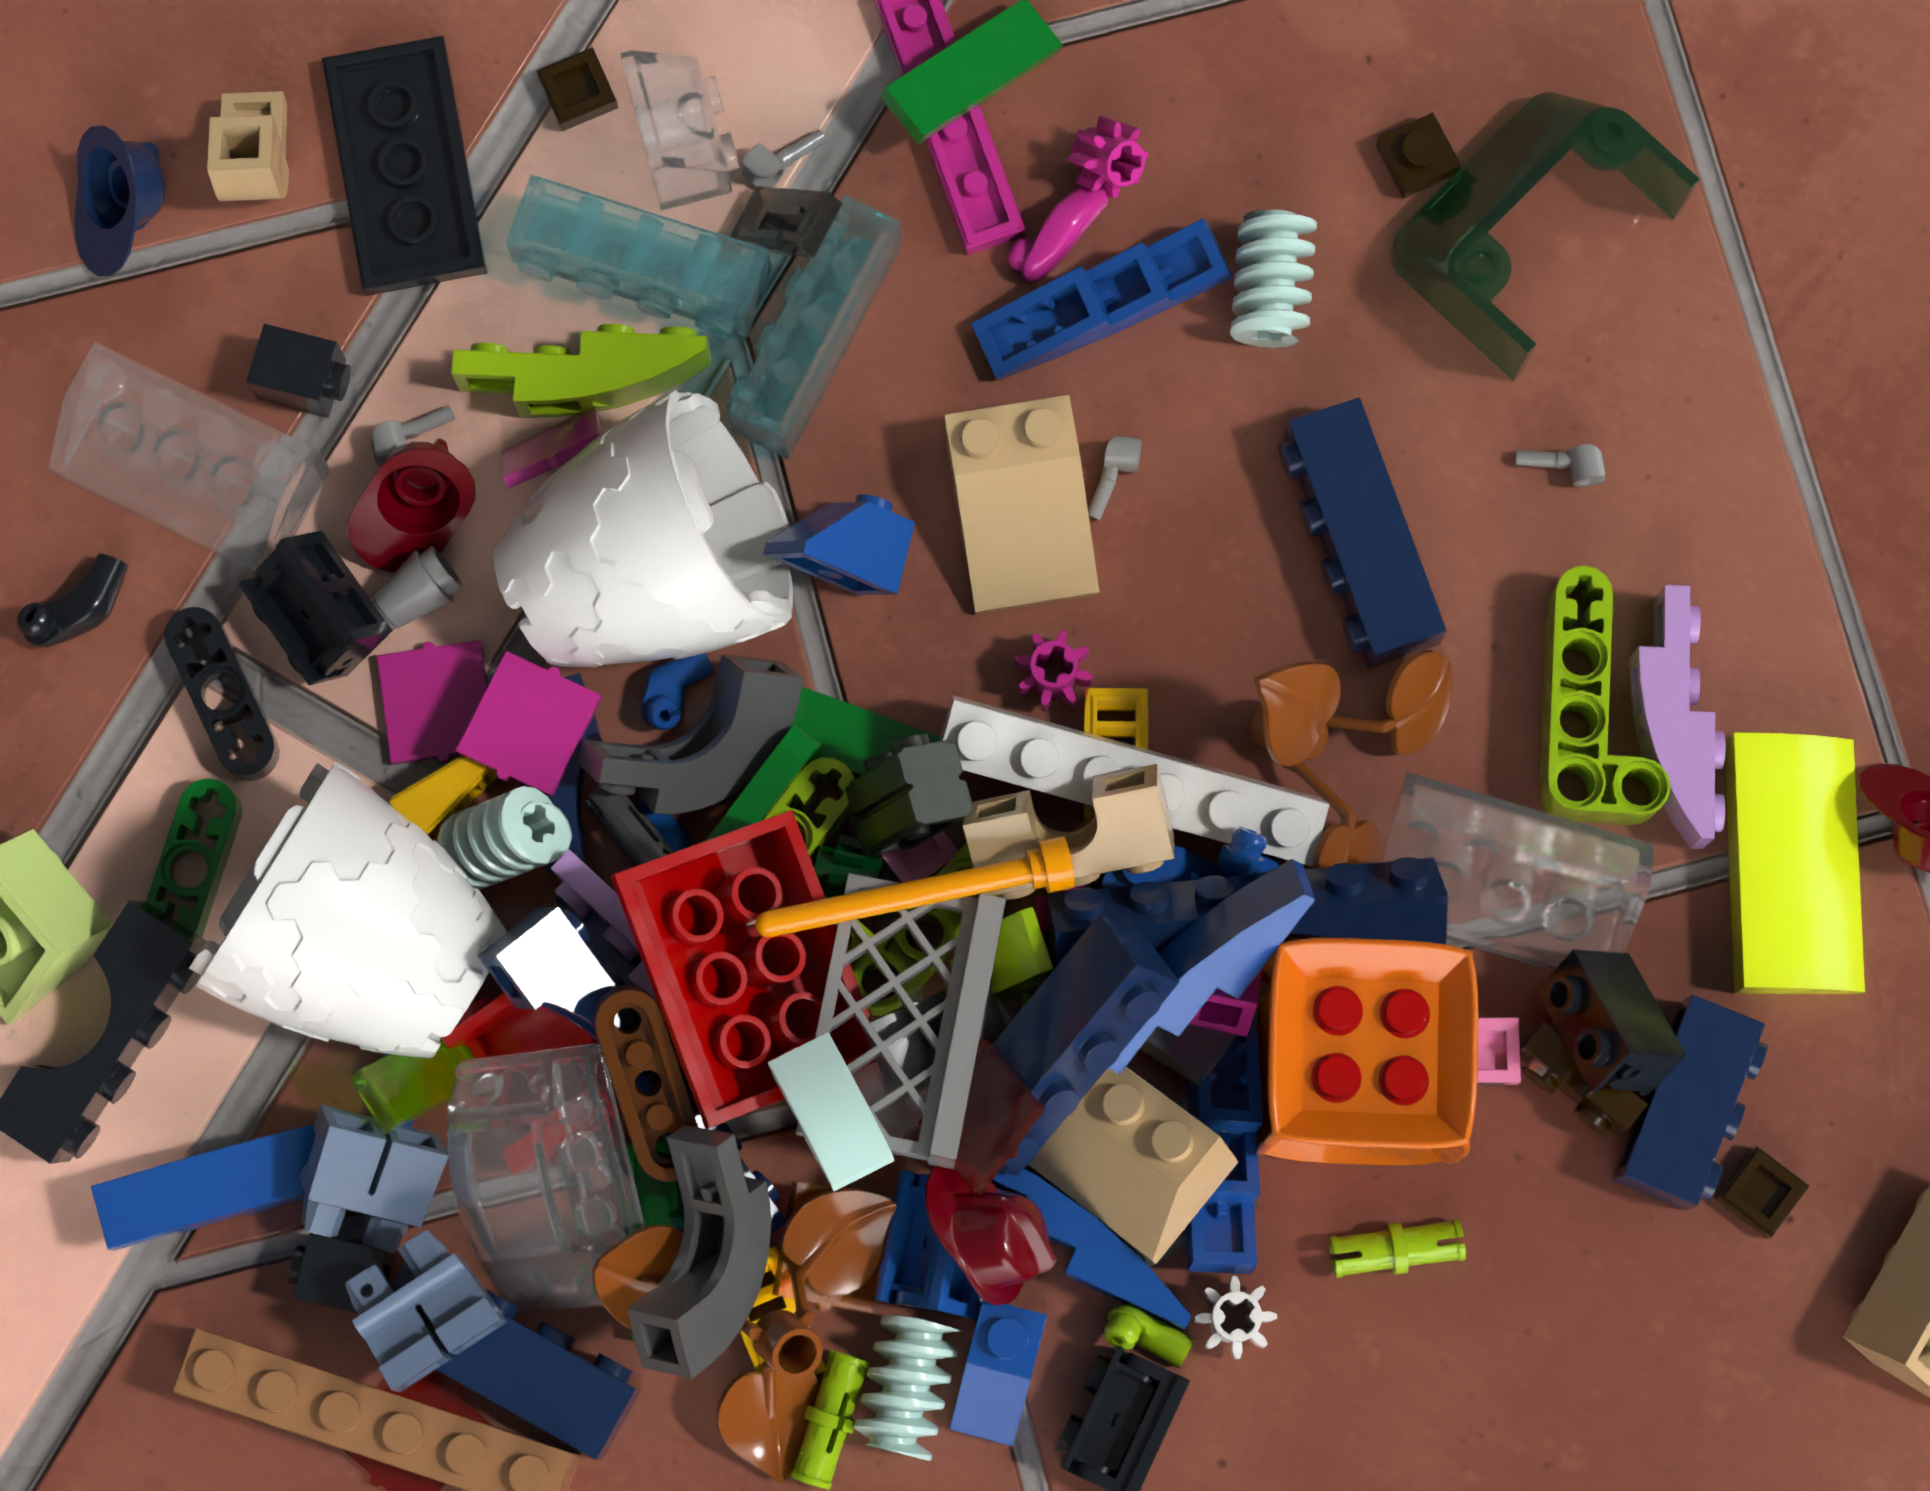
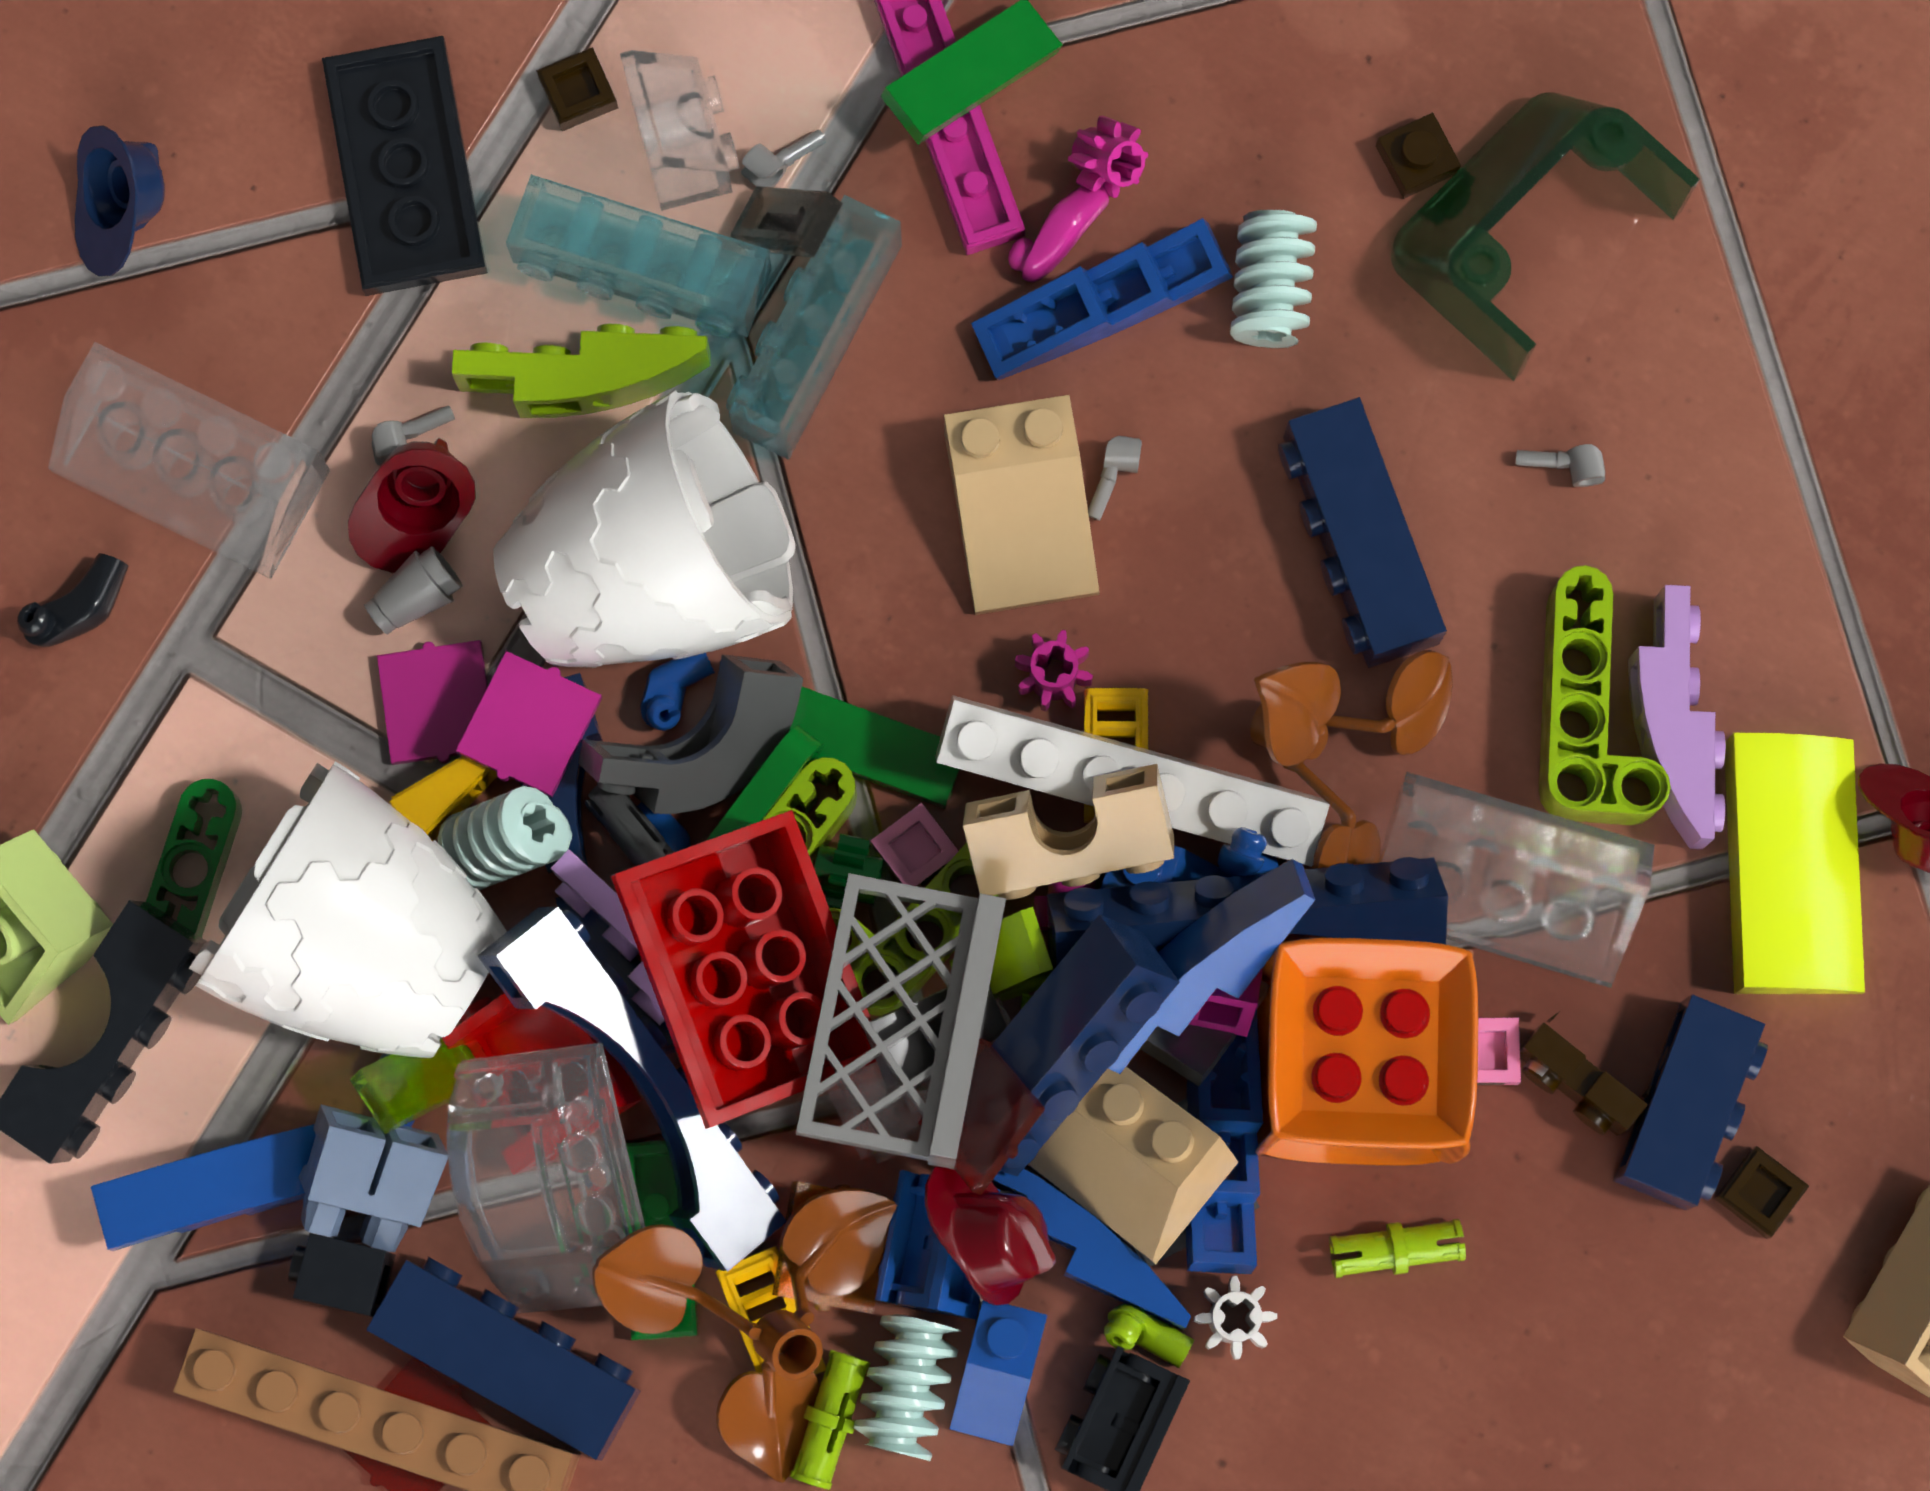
black beam [165,607,280,781] -> none
tan brick [207,91,290,201] -> none
black hinge [238,530,393,686] -> none
black brick [246,323,351,418] -> none
sand blue hips [345,1230,508,1392] -> none
dark pink piece [501,407,602,489] -> none
reddish brown plate [593,985,699,1182] -> none
dark grey arch [627,1125,771,1379] -> none
light orange piece [755,836,1075,938] -> none
blue slope [763,494,915,595] -> none
light aqua slope [768,1032,894,1191] -> none
pearl dark grey brick [845,734,974,856] -> none
black hinge [1536,949,1686,1096] -> none

